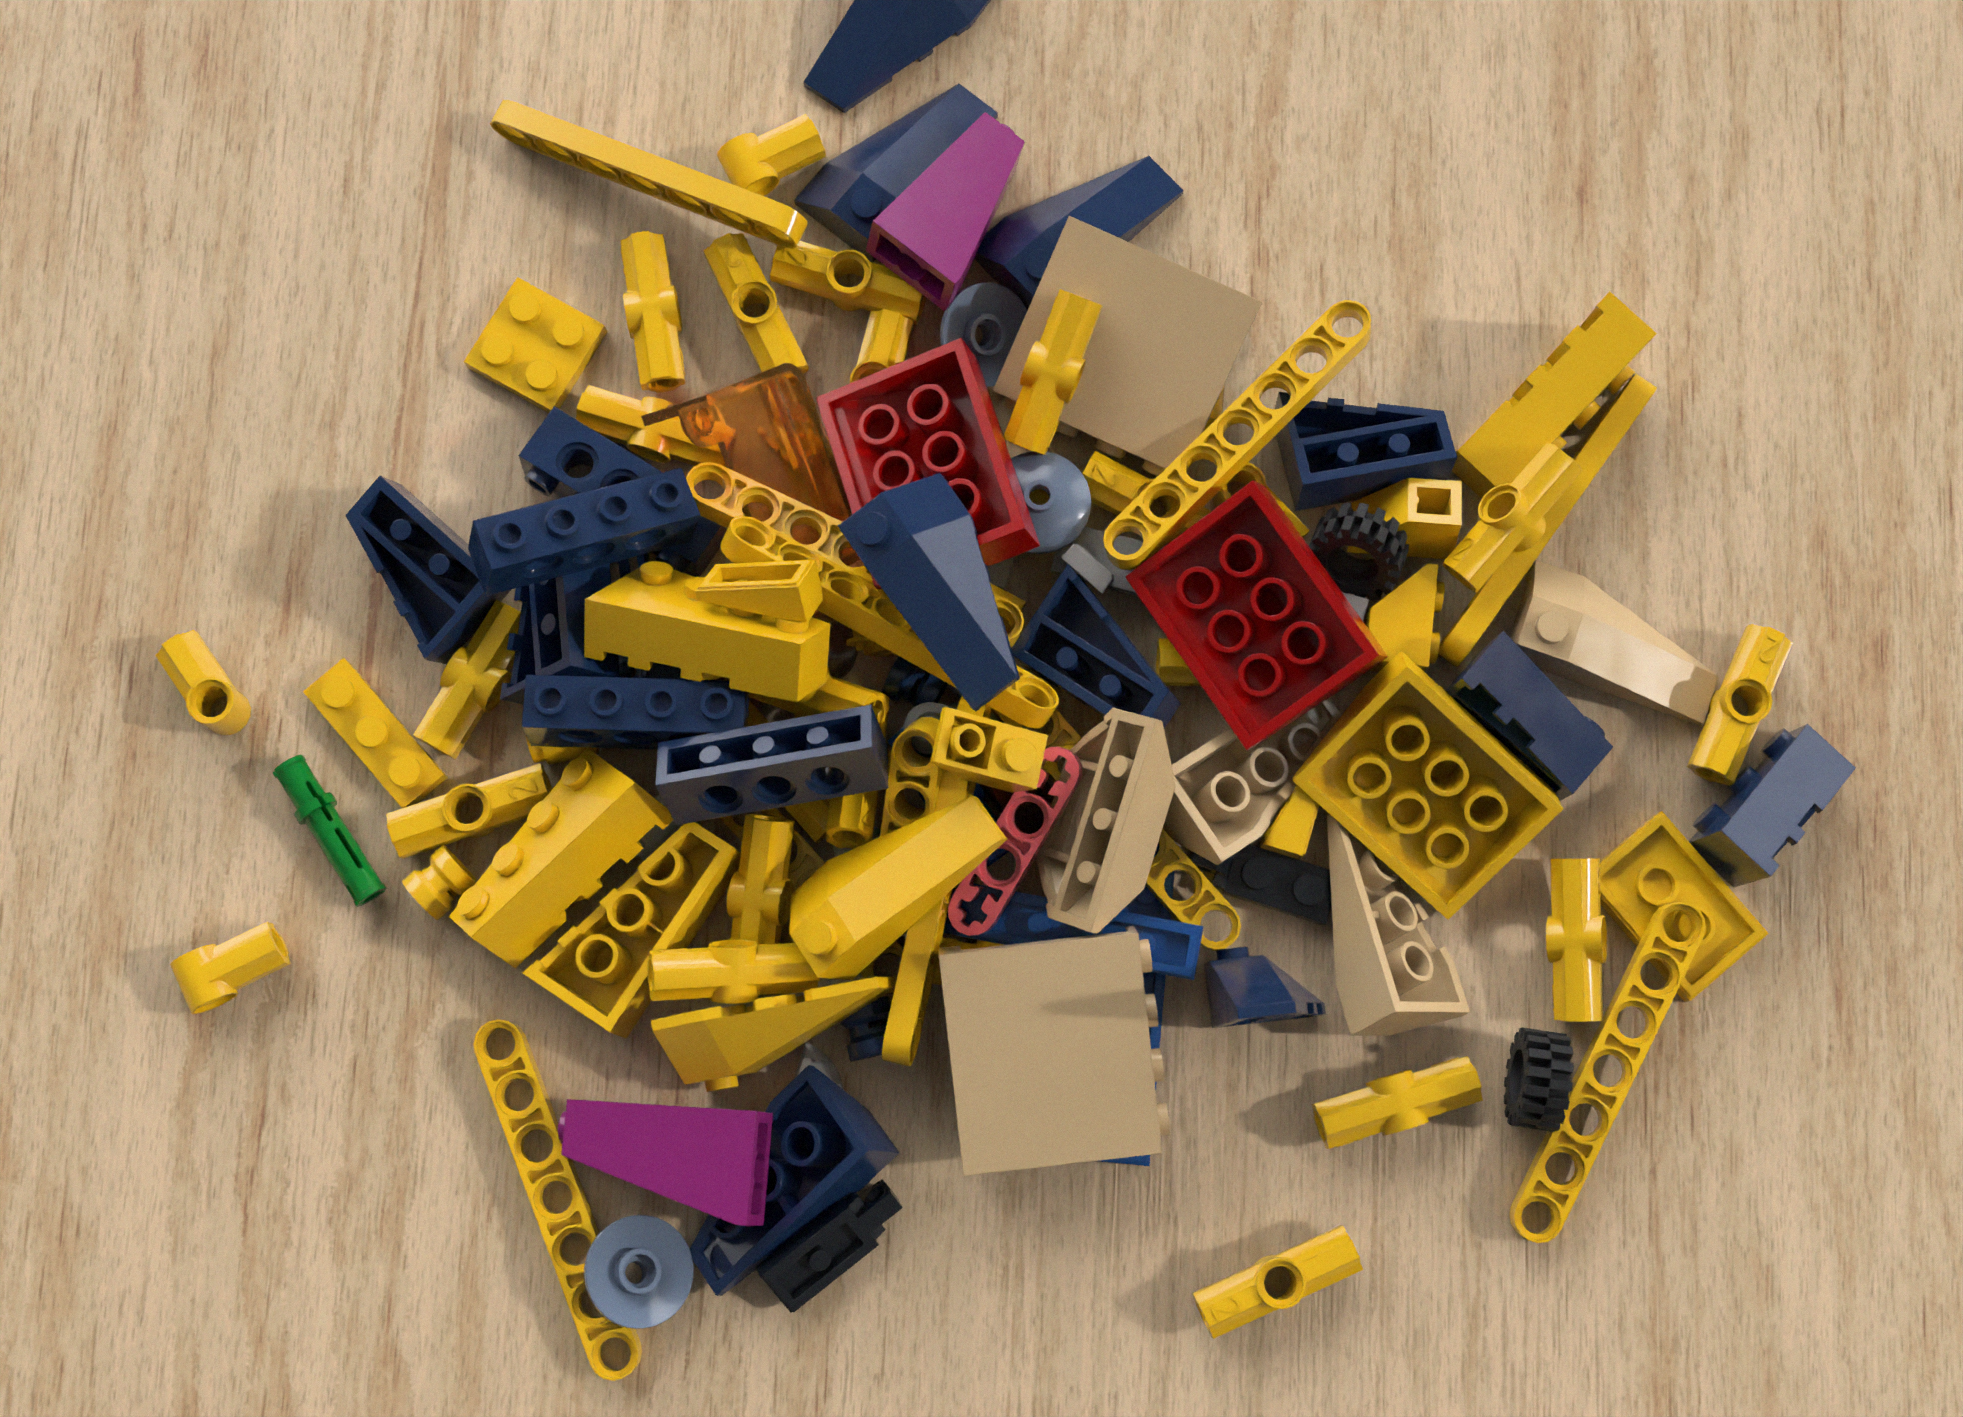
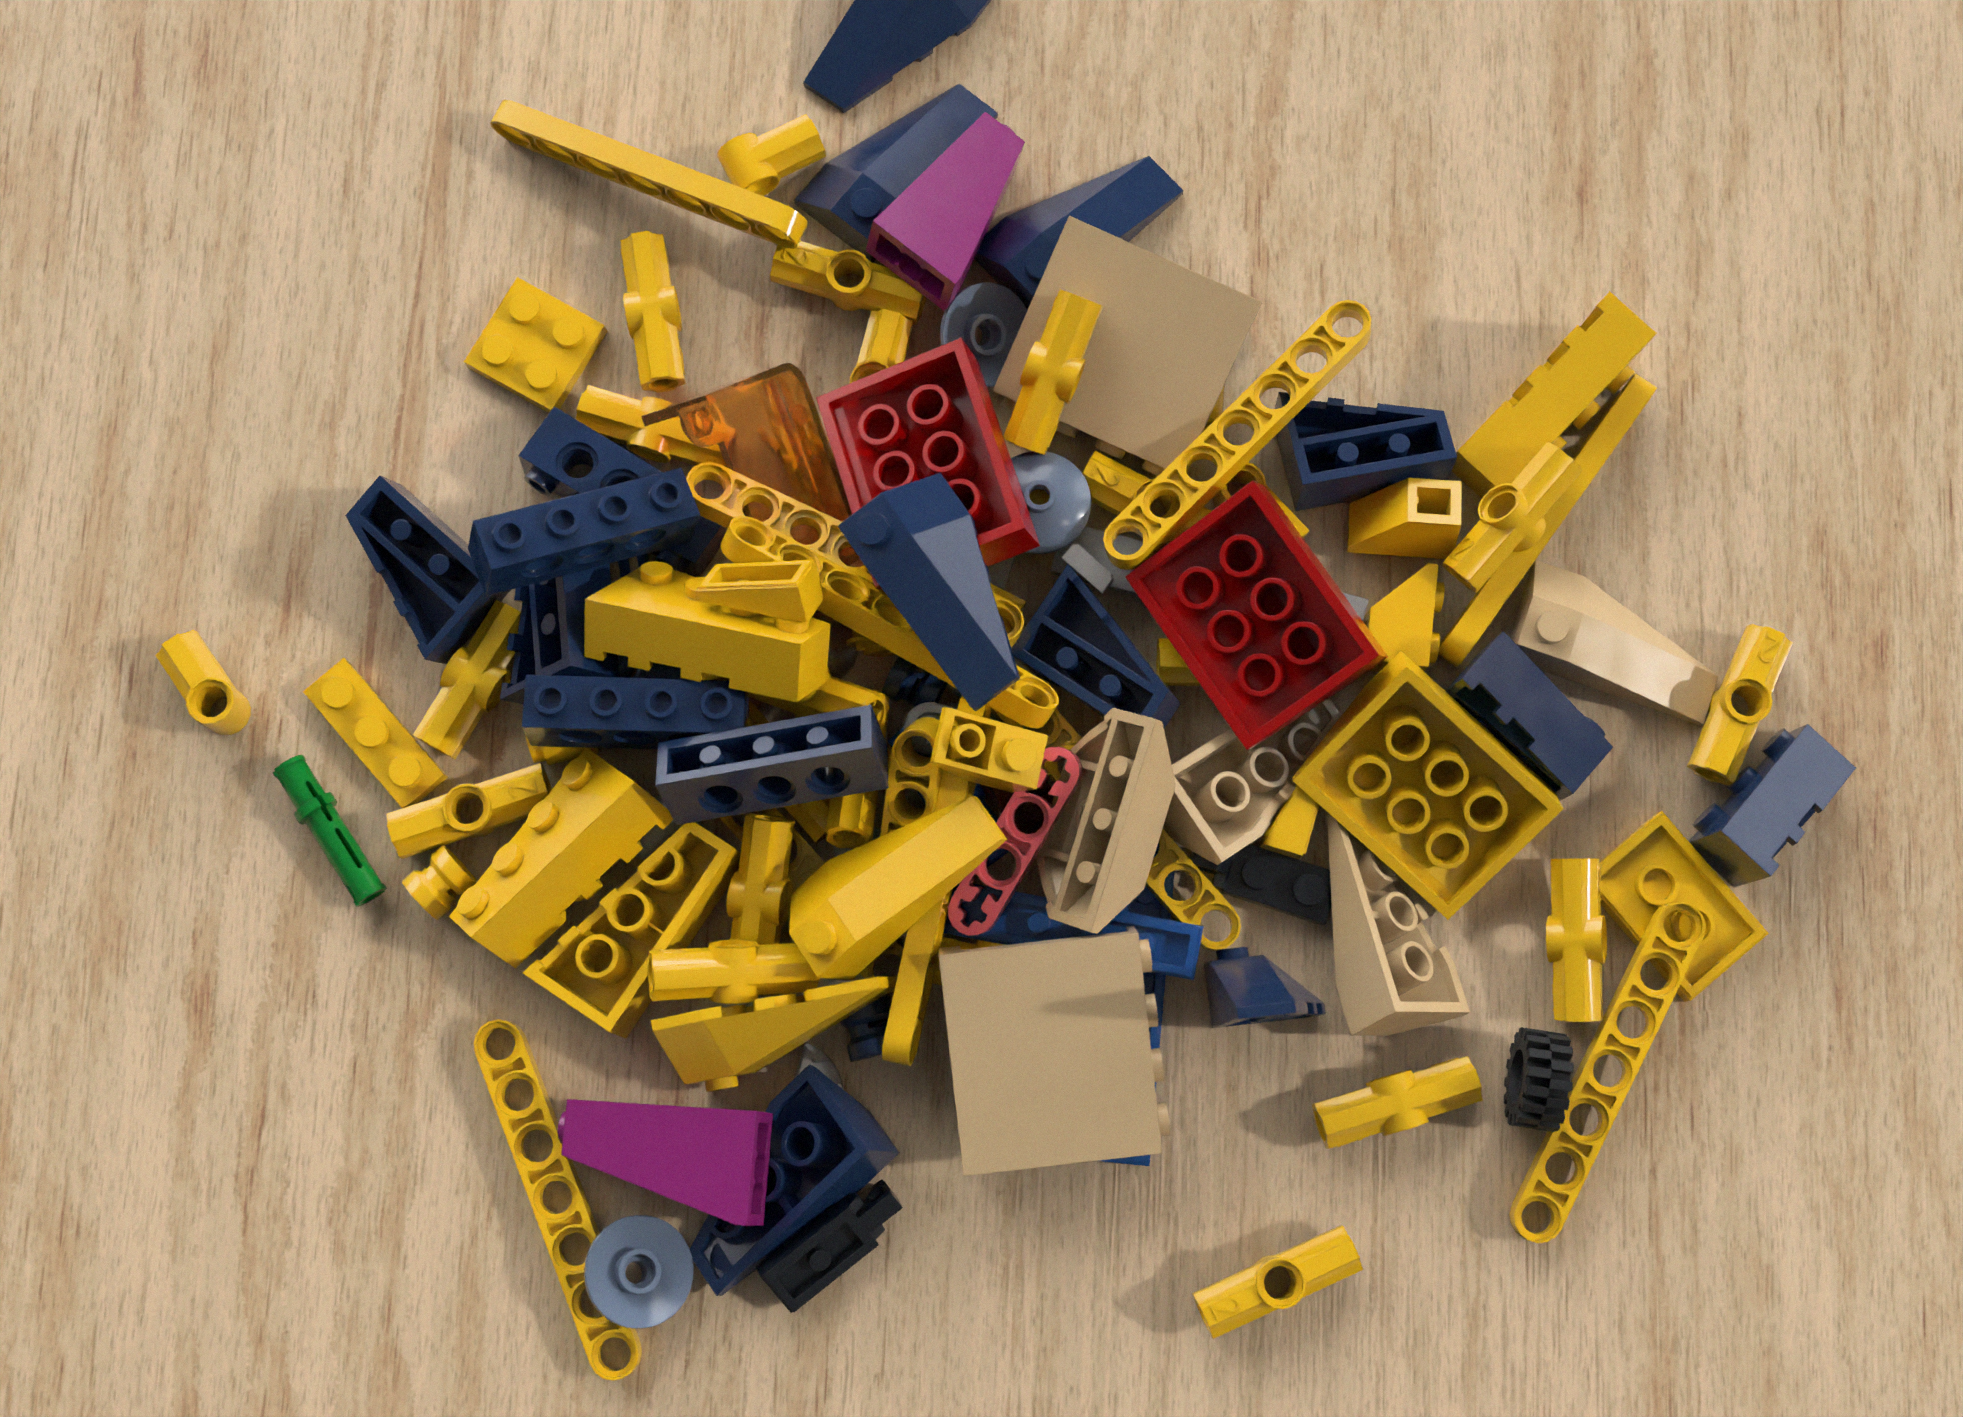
yellow piece [170,922,291,1015] -> none
yellow piece [703,232,809,388] -> none
black tyre [1309,503,1409,601] -> none

